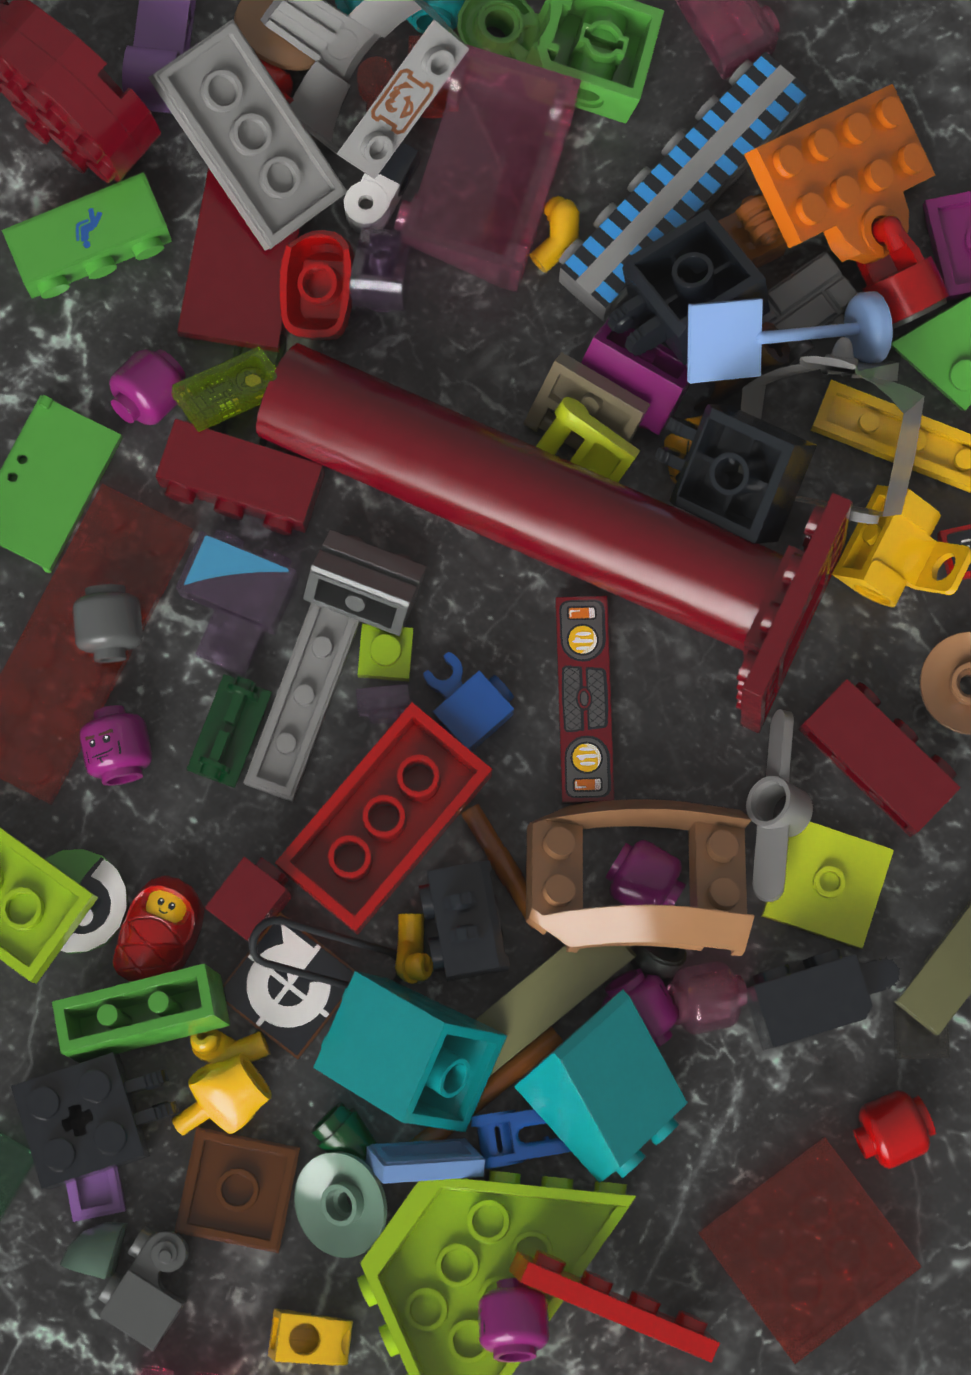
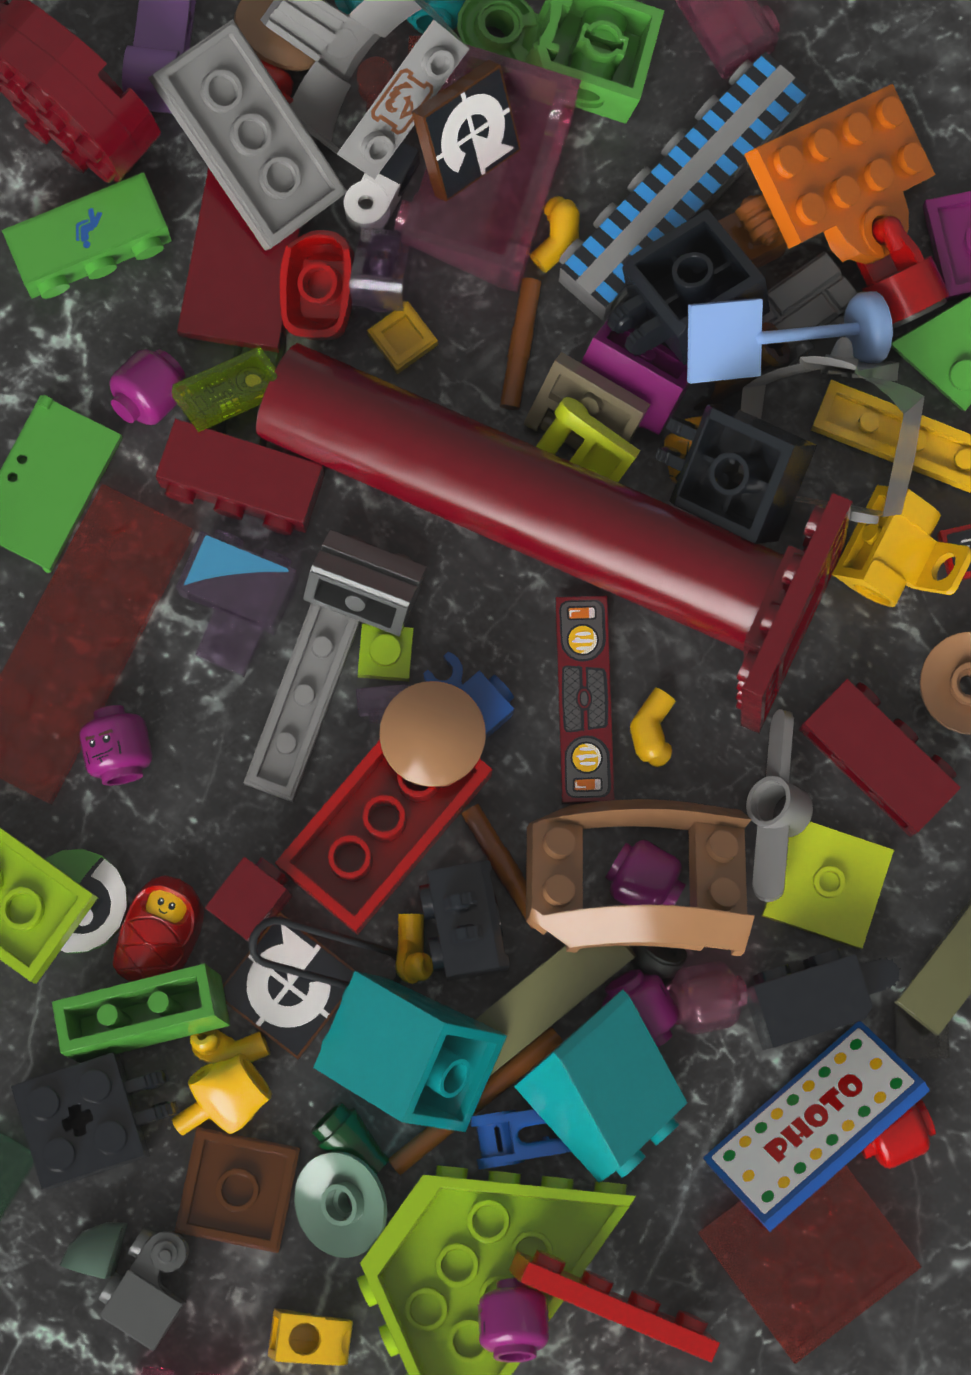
medium lavender tile [66,1167,127,1222] -> none
dark grey head [73,584,143,663] -> none
dark green hinge [186,674,272,788] -> none
medium blue tile [366,1138,485,1184] -> none
none -> yellow tile [367,301,438,374]
none -> medium nougat dish [380,681,486,787]
none -> tile [411,59,521,202]
none -> dark orange piece [500,278,542,410]
none -> yellow arm [630,687,676,767]
none -> tile [703,1021,930,1232]

